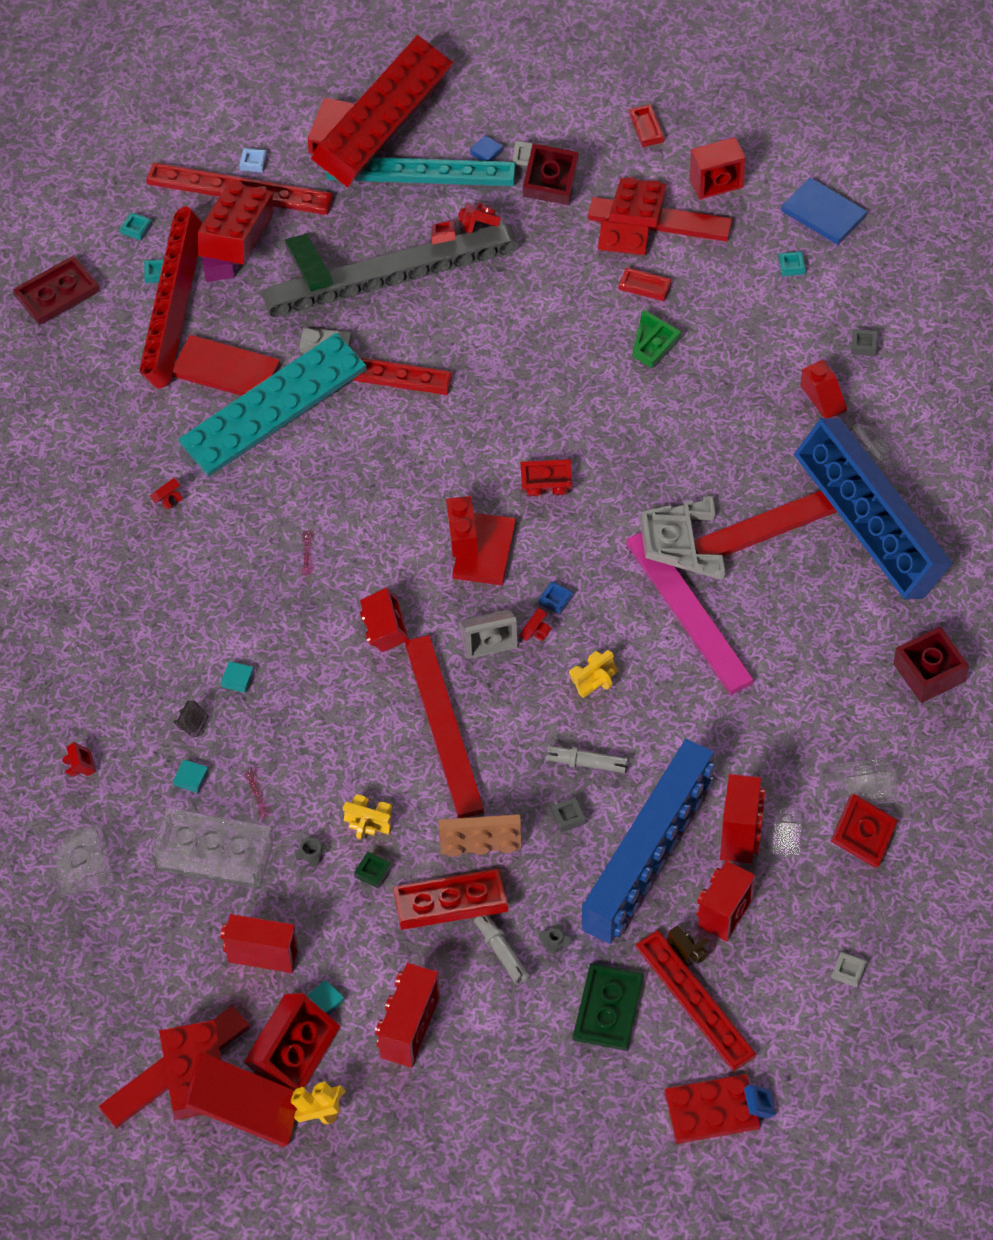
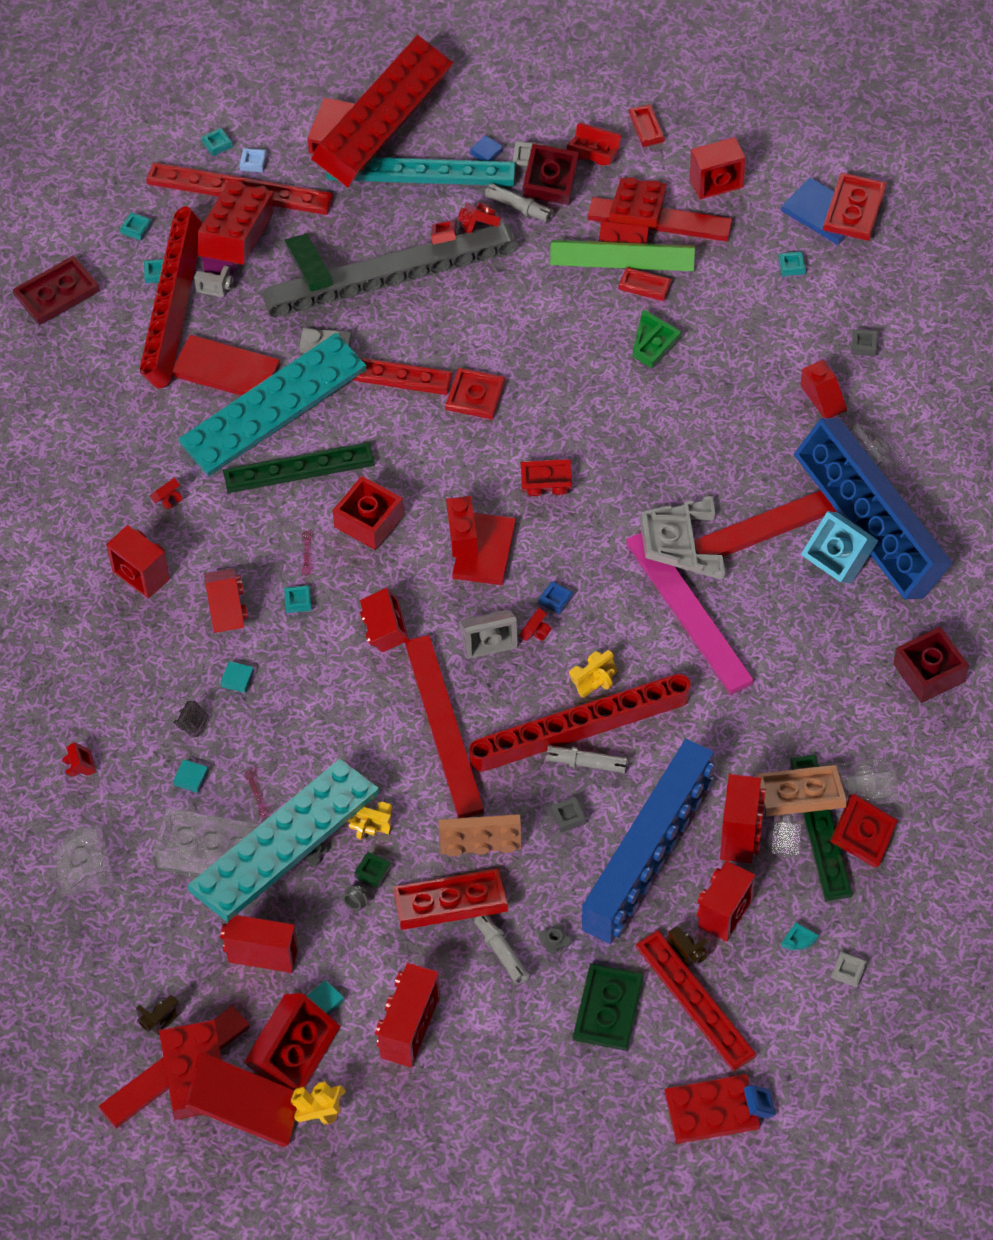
none -> red brick [106,525,170,599]
none -> dark brown bracket [136,994,182,1036]
none -> teal plate [188,759,379,923]
none -> light grey bracket [194,265,233,298]
none -> teal tile [201,128,233,156]
none -> red brick [204,568,248,633]
none -> dark green tile [223,442,375,493]
none -> teal tile [284,585,312,613]
none -> red brick [332,476,404,550]
none -> dark grey plate [342,886,368,911]
none -> red tile [445,368,506,420]
none -> red beam [469,674,691,772]
none -> light grey pin [485,183,554,223]
none -> bright green tile [550,240,695,271]
none -> red bracket [566,122,622,166]
none -> nougat plate [757,765,846,816]
none -> teal tile [781,922,819,950]
none -> dark green tile [790,754,852,902]
none -> medium azure brick [801,511,879,583]
none -> red tile [823,173,887,241]

